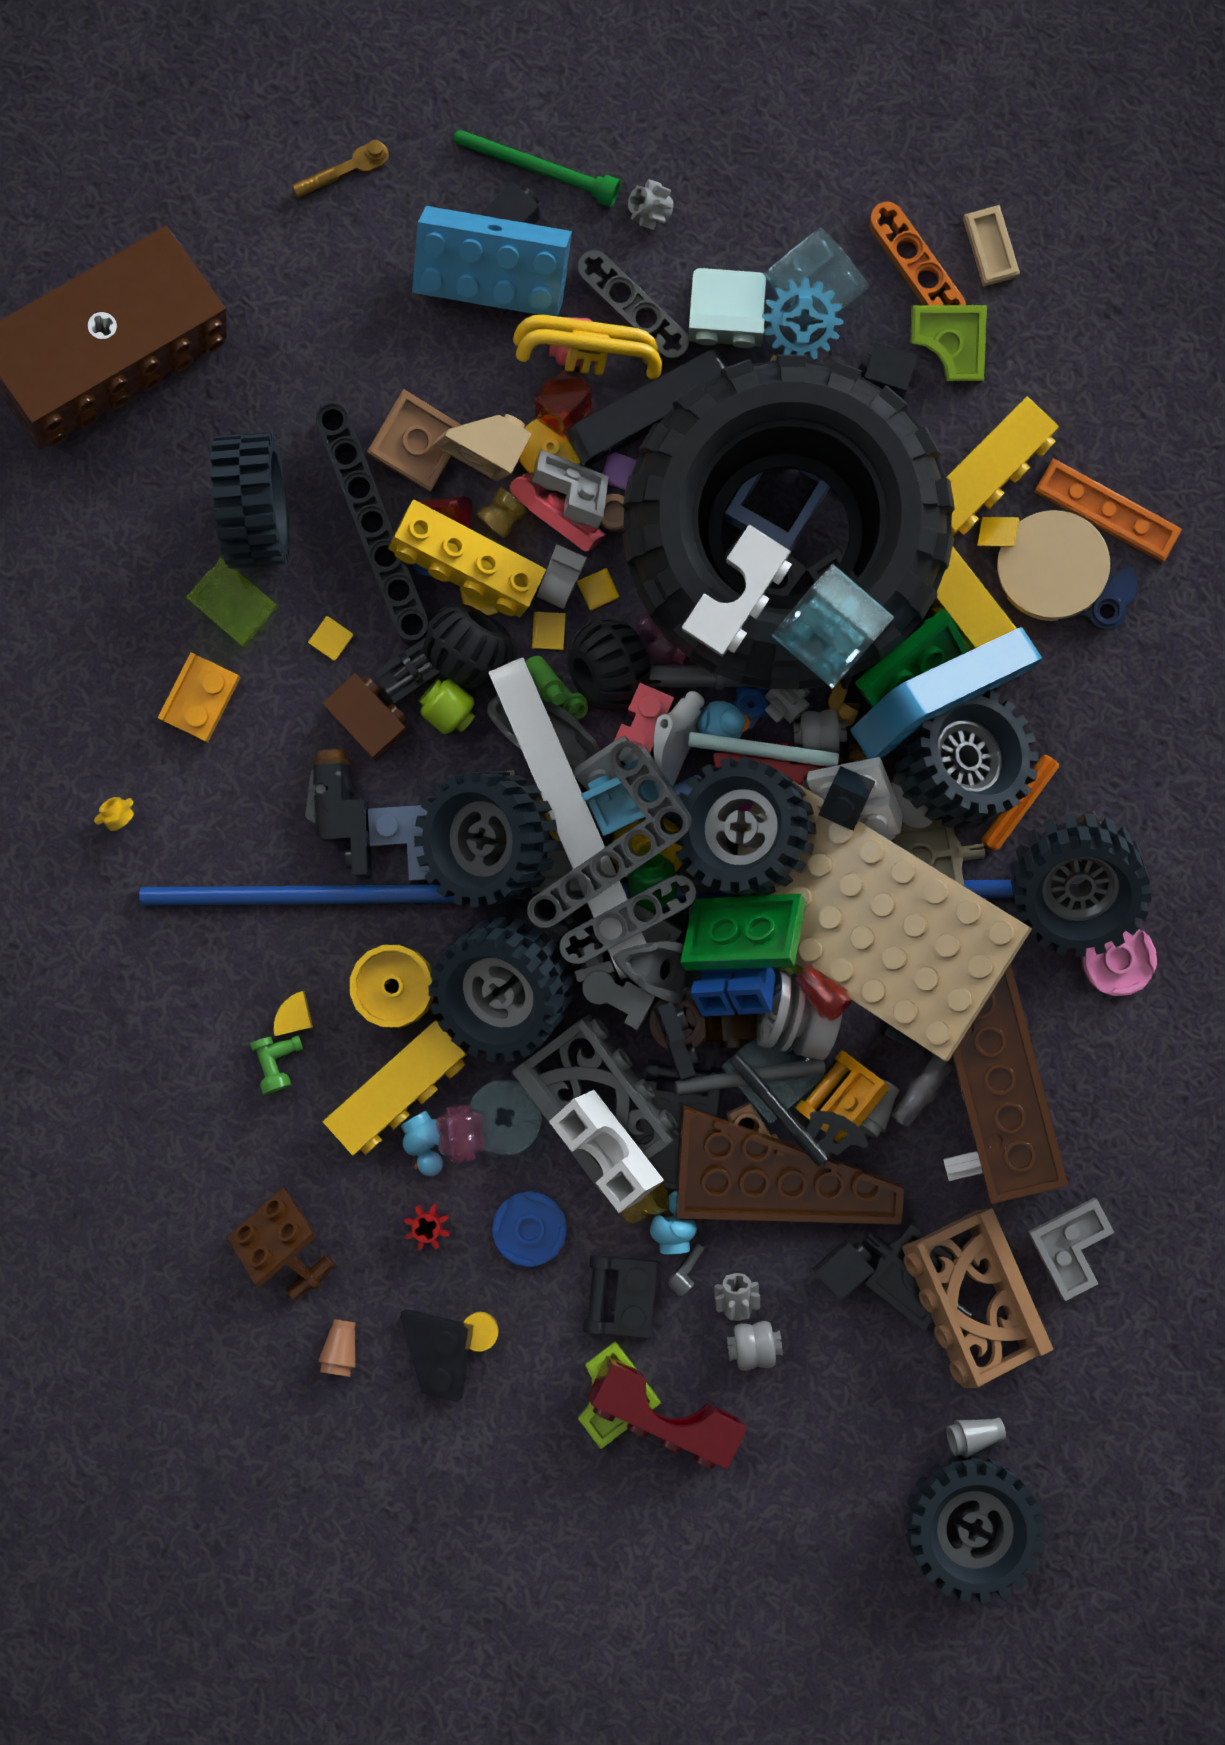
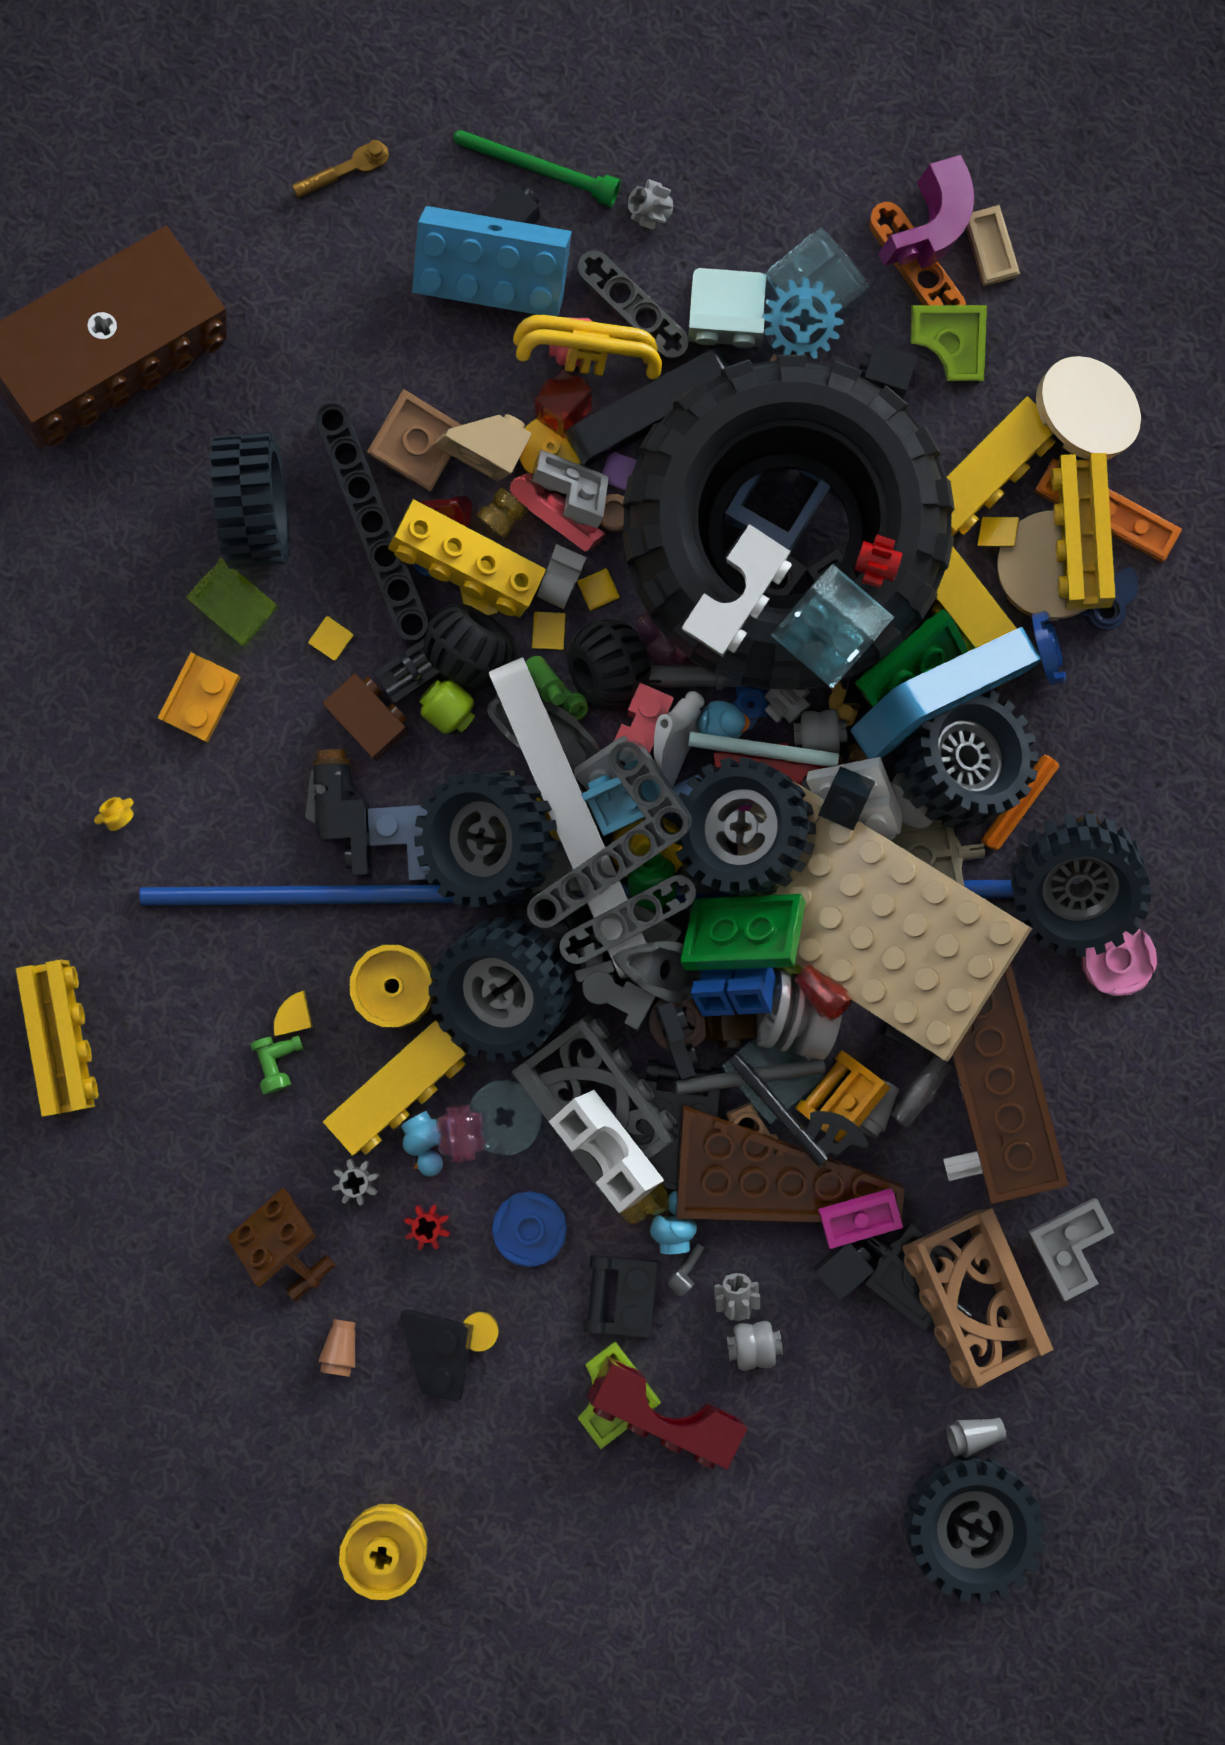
none -> yellow brick [16,960,98,1117]
none -> light grey gear [332,1159,379,1206]
none -> yellow wheel [339,1504,428,1600]
none -> dark pink plate [818,1188,903,1249]
none -> red gear [854,535,903,588]
none -> magenta arch [878,155,974,269]
none -> blue tile [1032,611,1066,686]
none -> tile [1036,356,1141,460]
none -> yellow brick [1051,452,1115,610]

